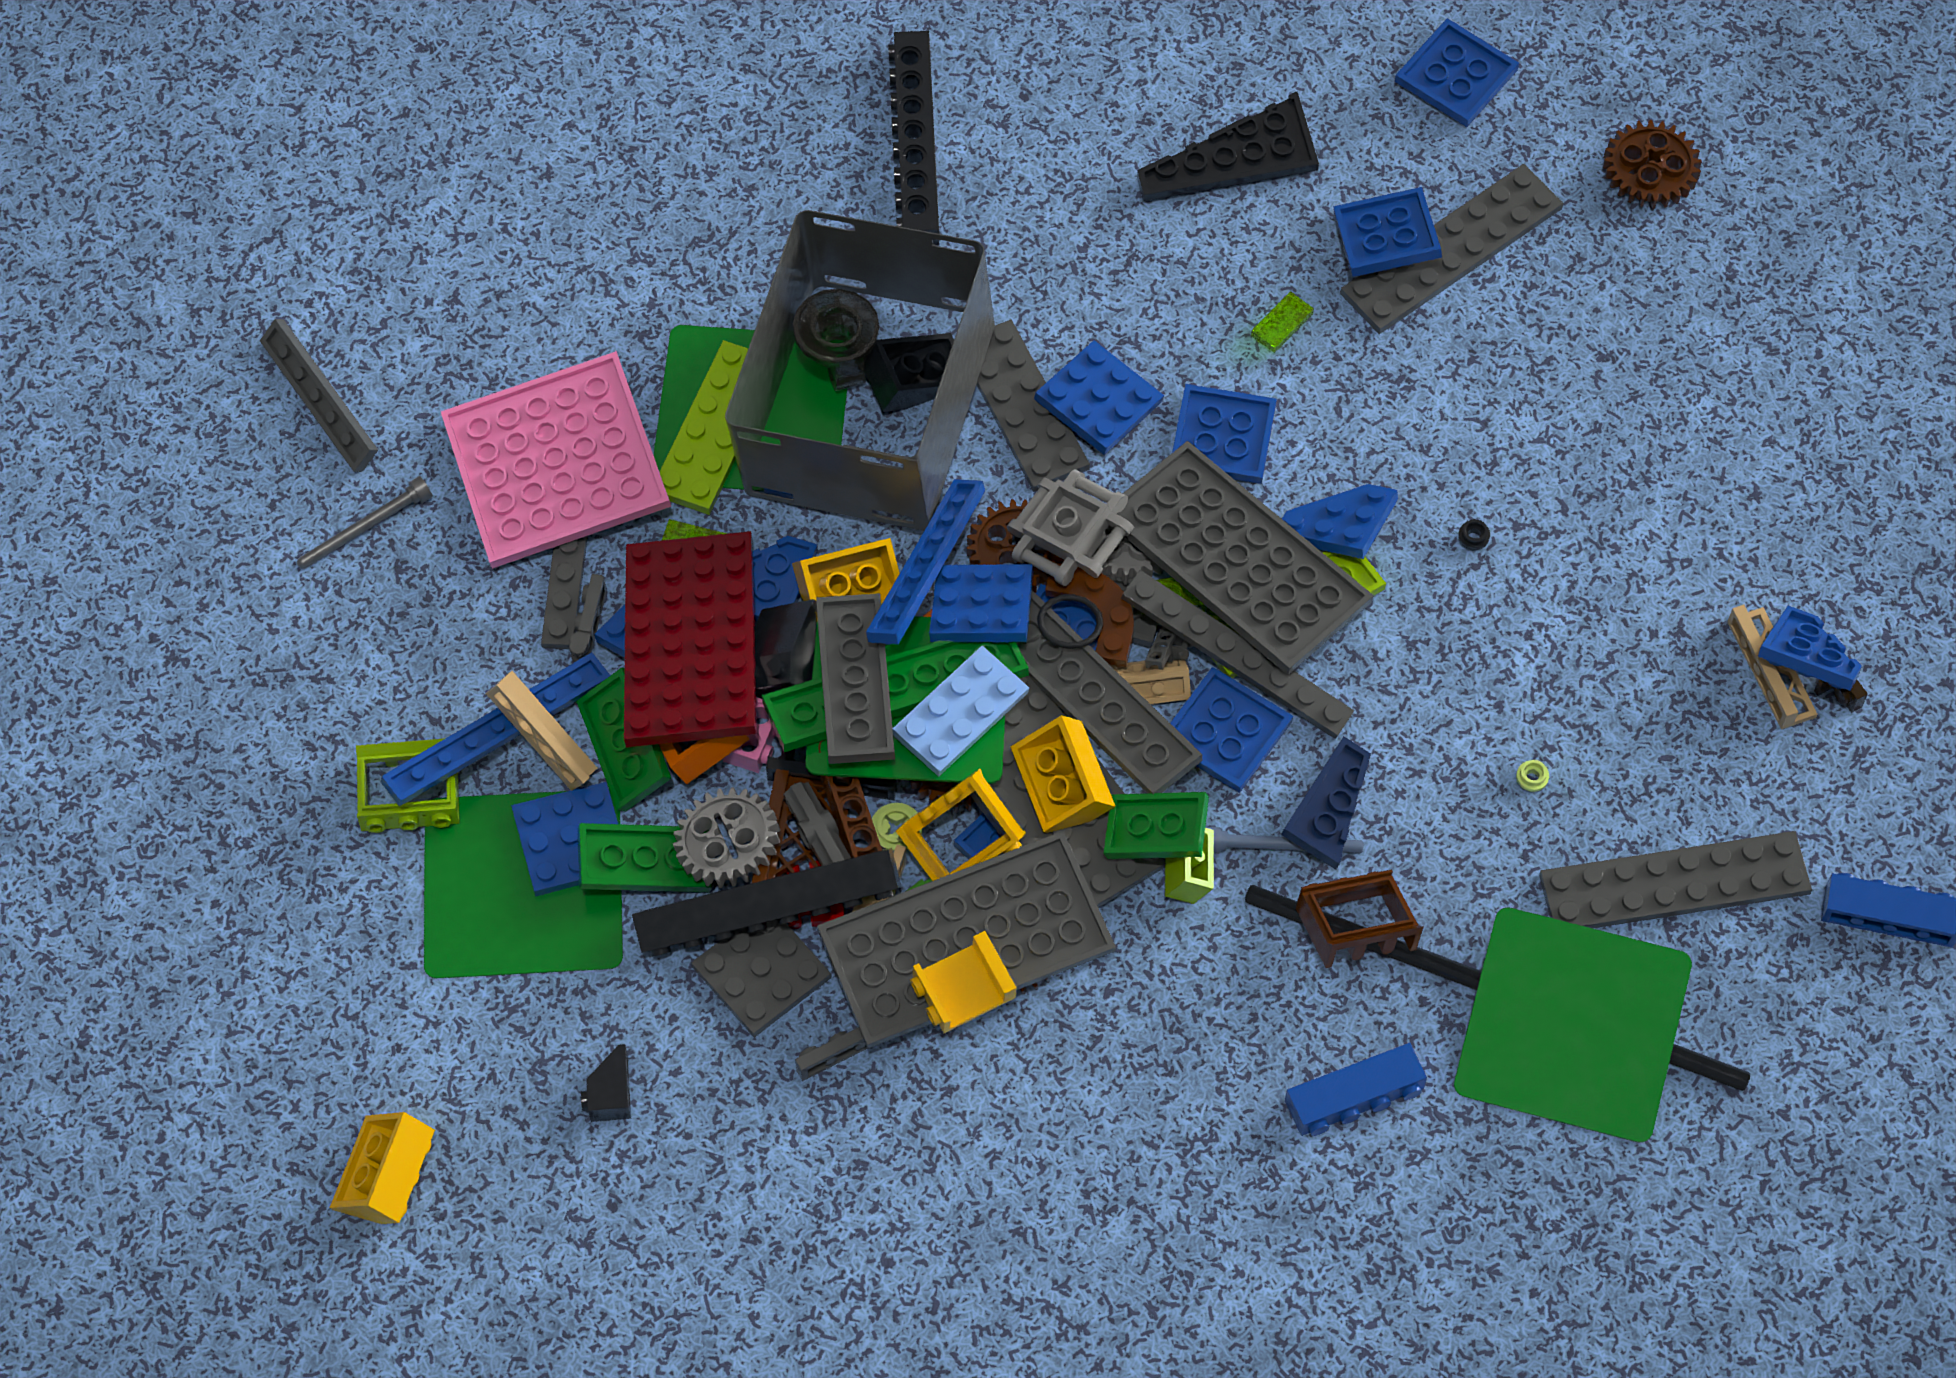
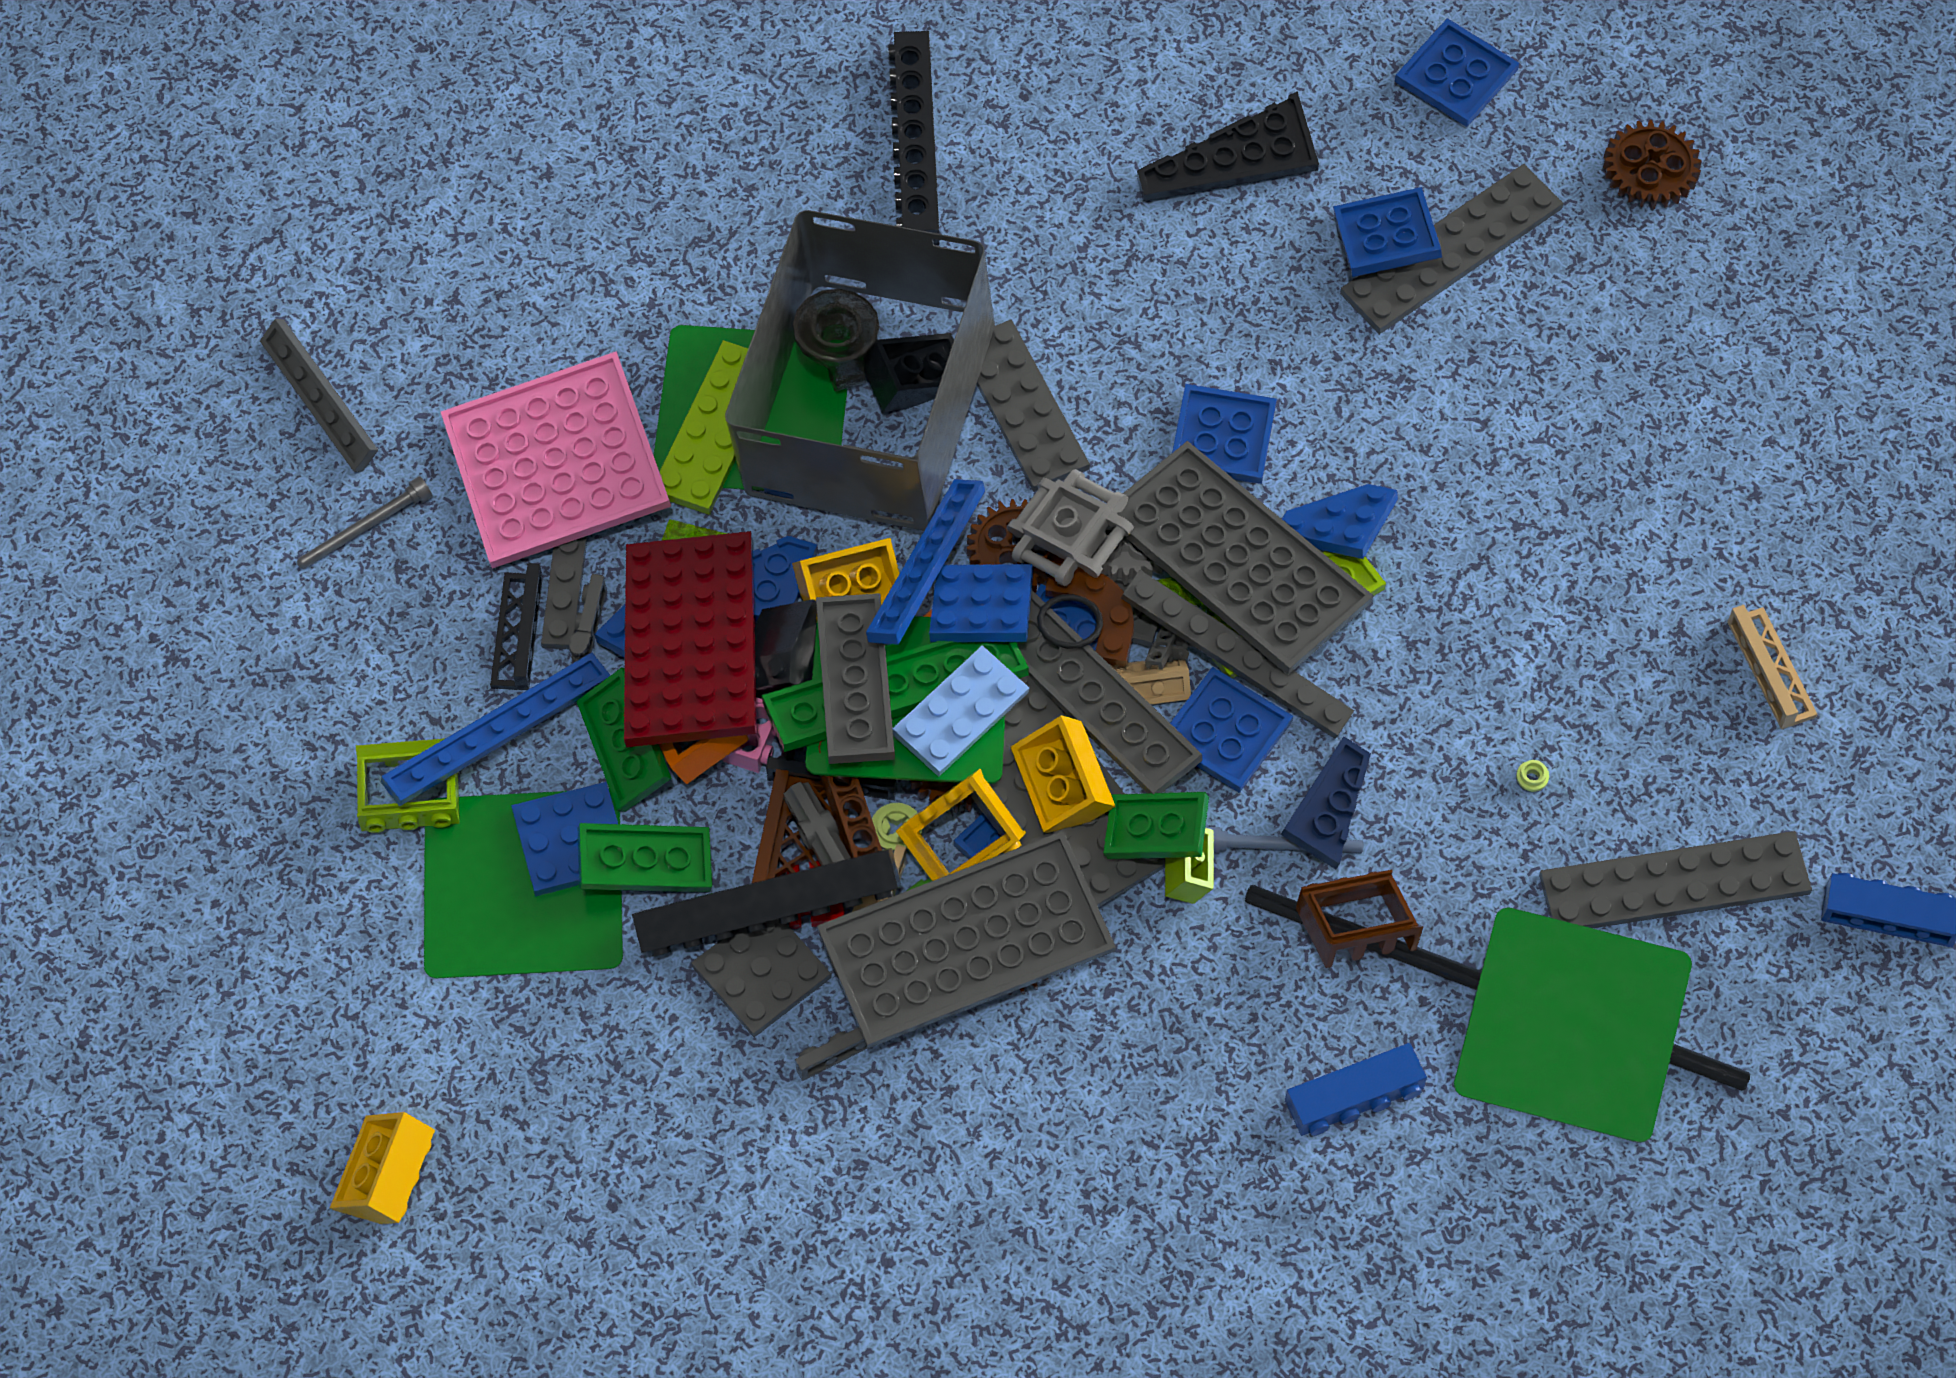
tan fence [486,671,597,790] -> none
black slope [581,1044,631,1122] -> none
light grey gear [673,787,780,888] -> none
yellow panel [910,931,1017,1033] -> none
blue plate [1034,340,1164,455] -> none
clear neon green plate [1251,291,1314,353] -> none
black plate [1458,519,1490,550] -> none
blue plate [1758,605,1862,691] -> none
dark brown bracket [1814,679,1868,713] -> none
none -> black fence [490,563,543,690]

